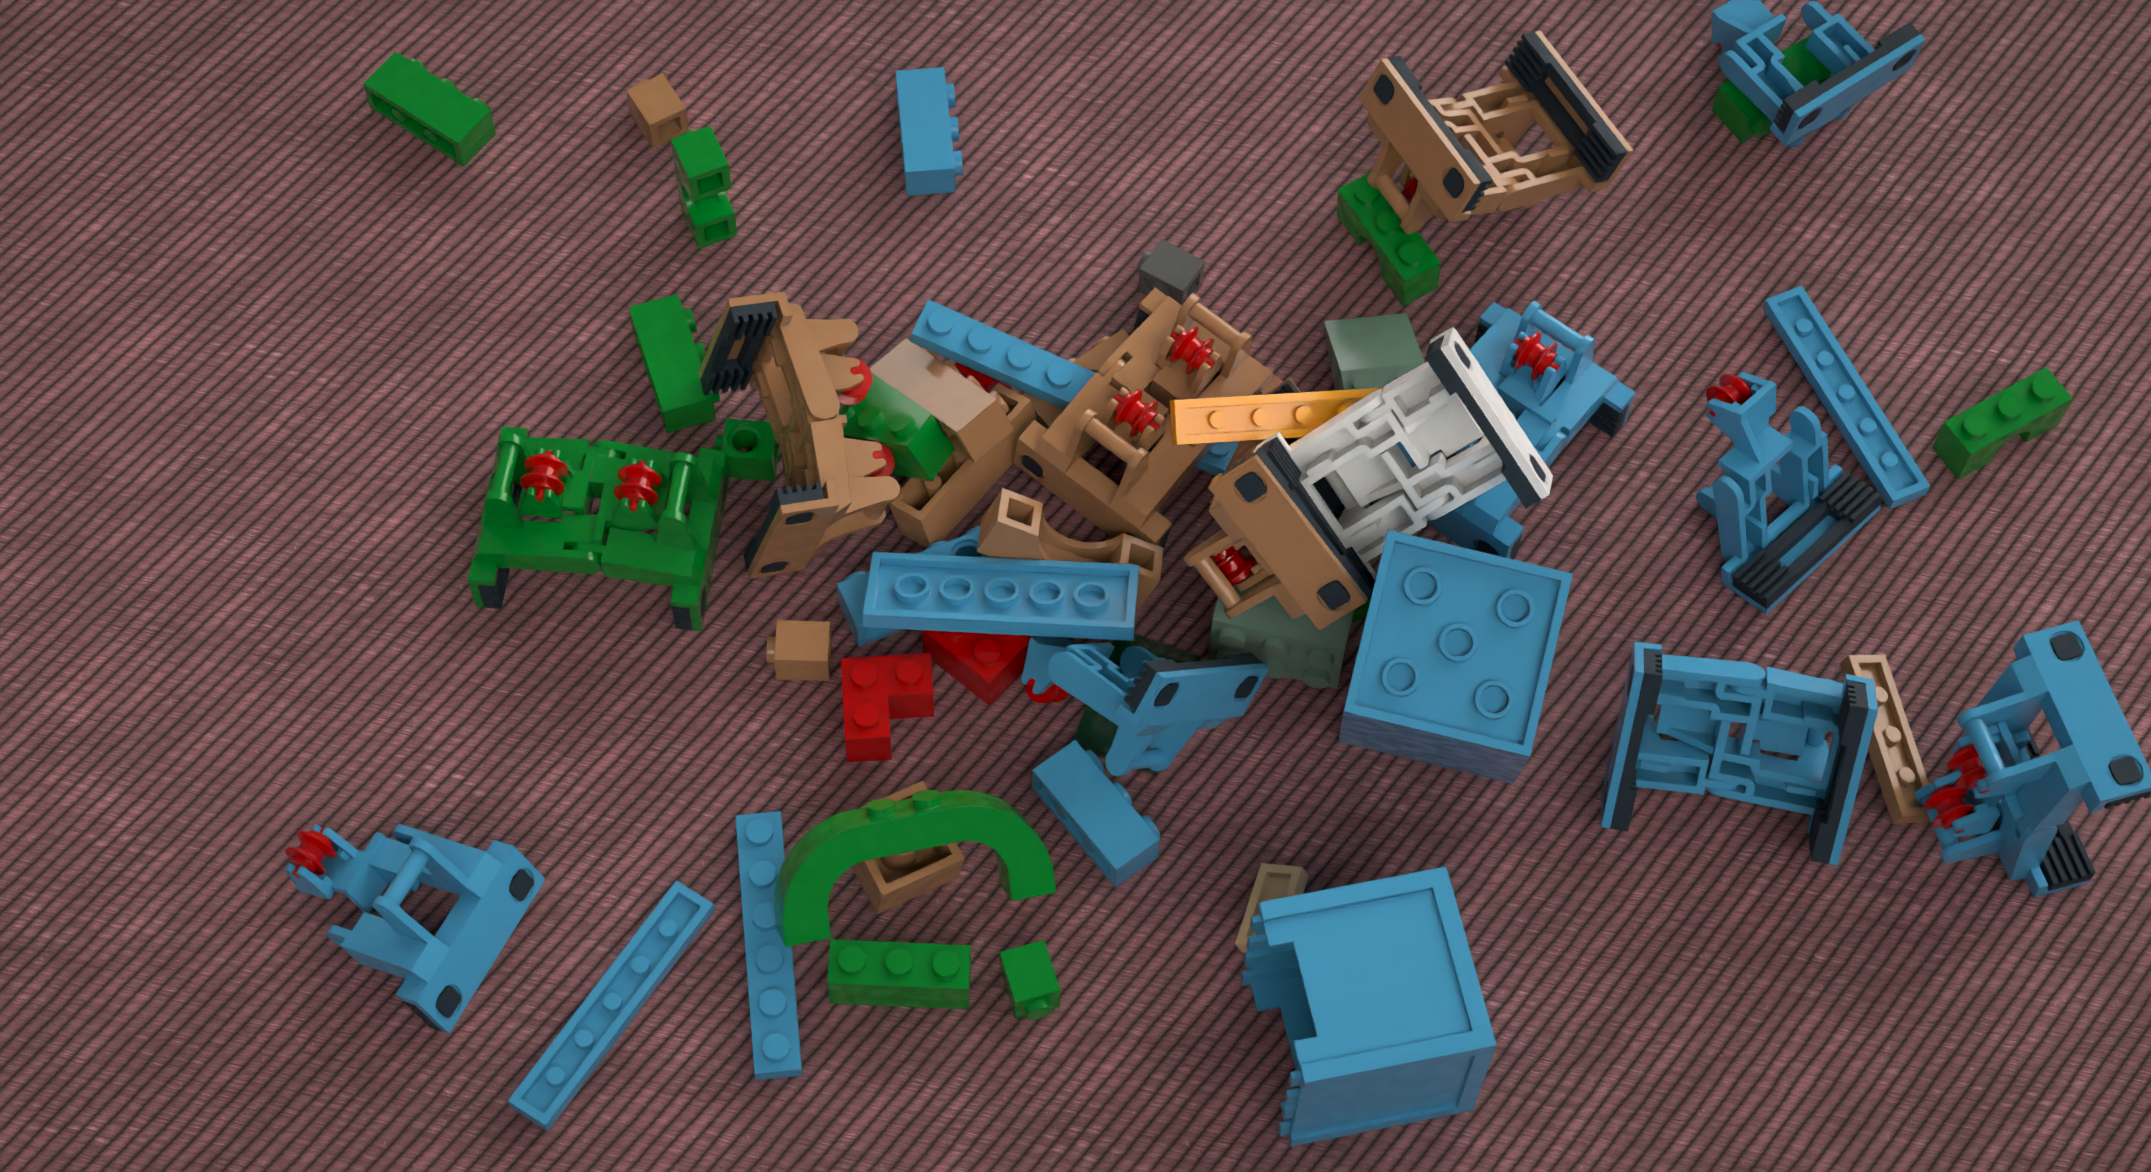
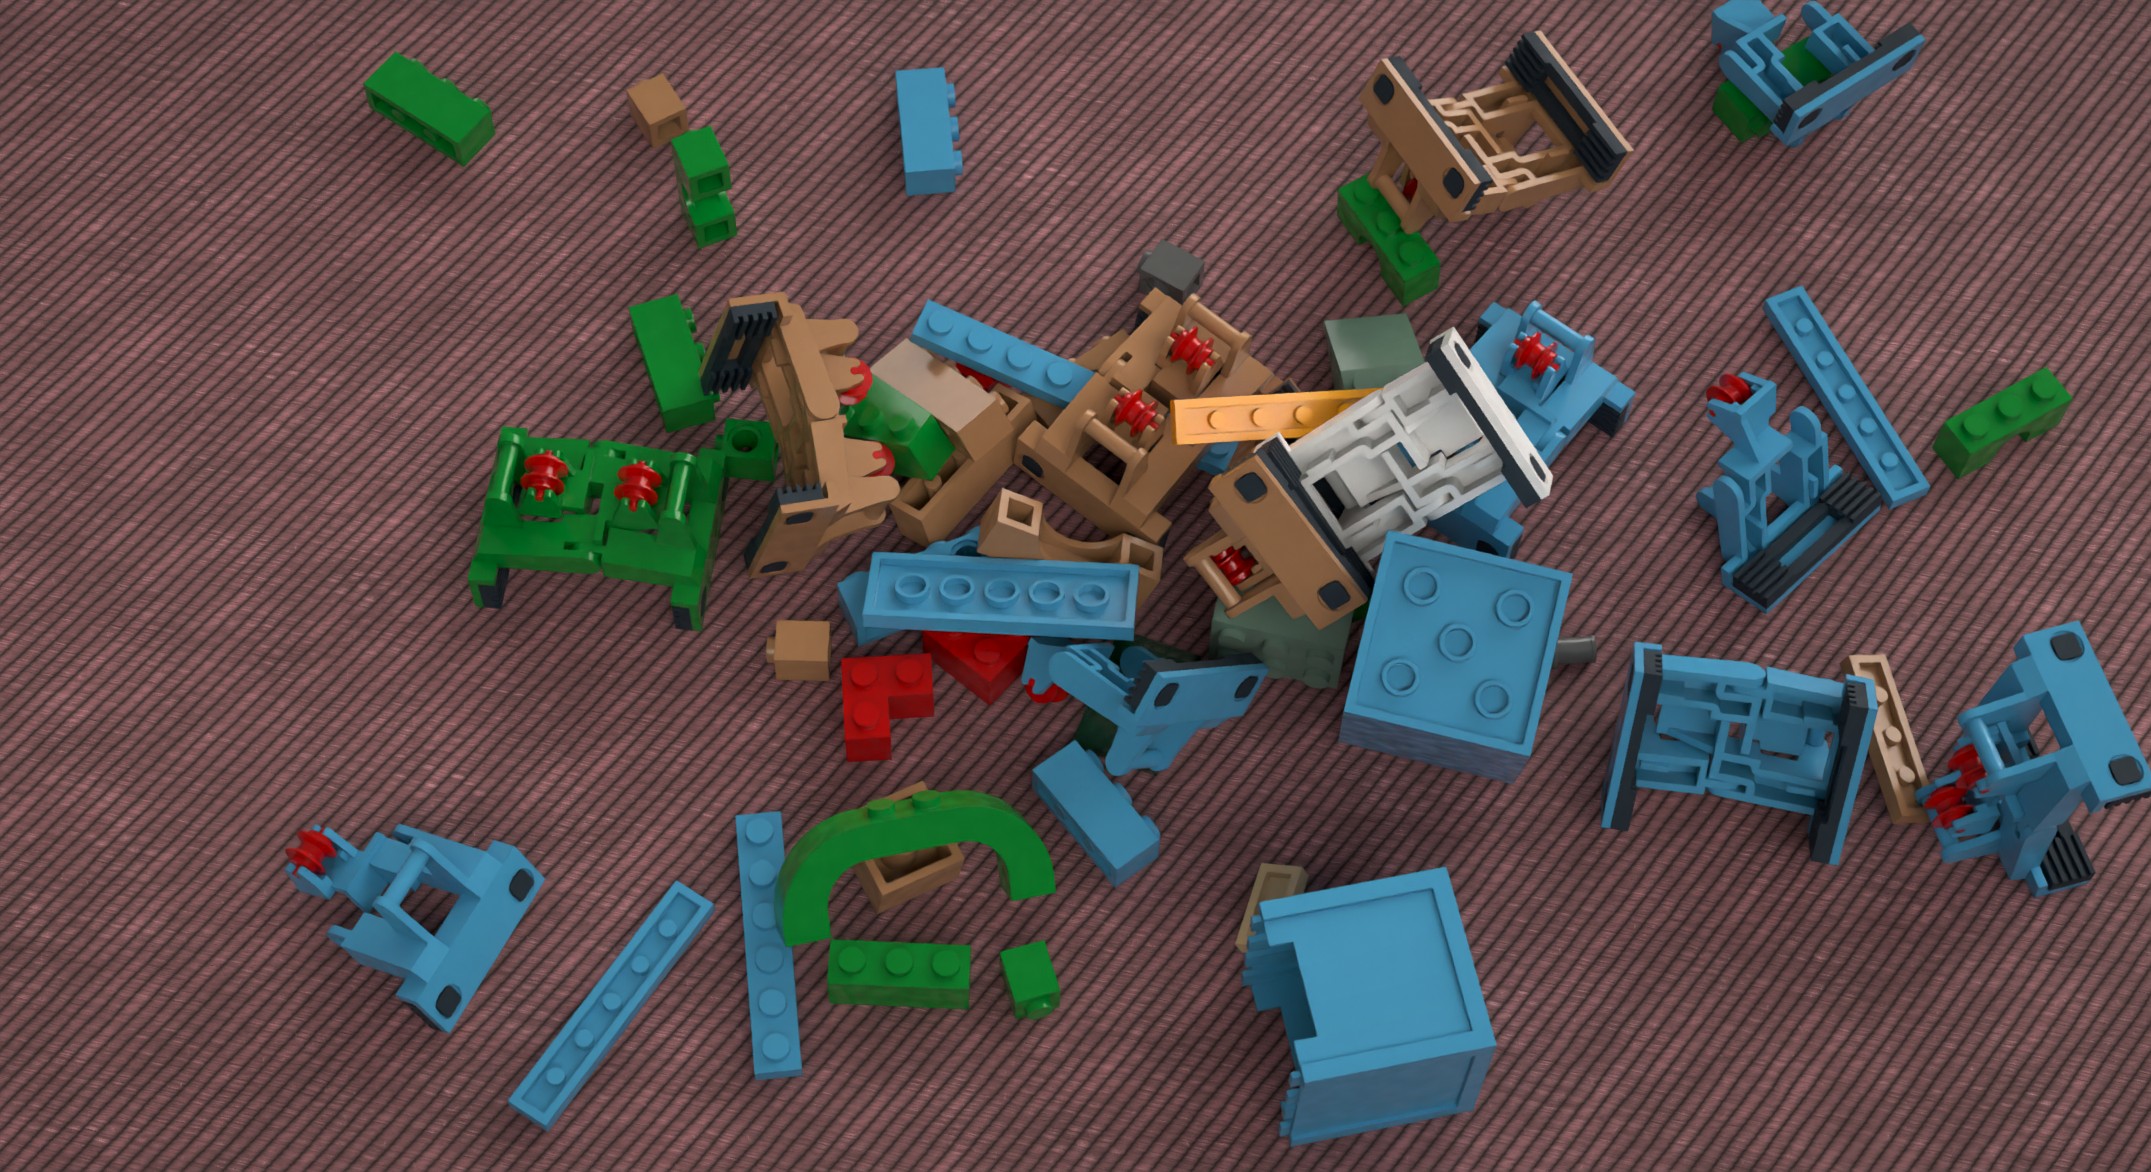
none -> dark grey pin [1551,635,1597,669]

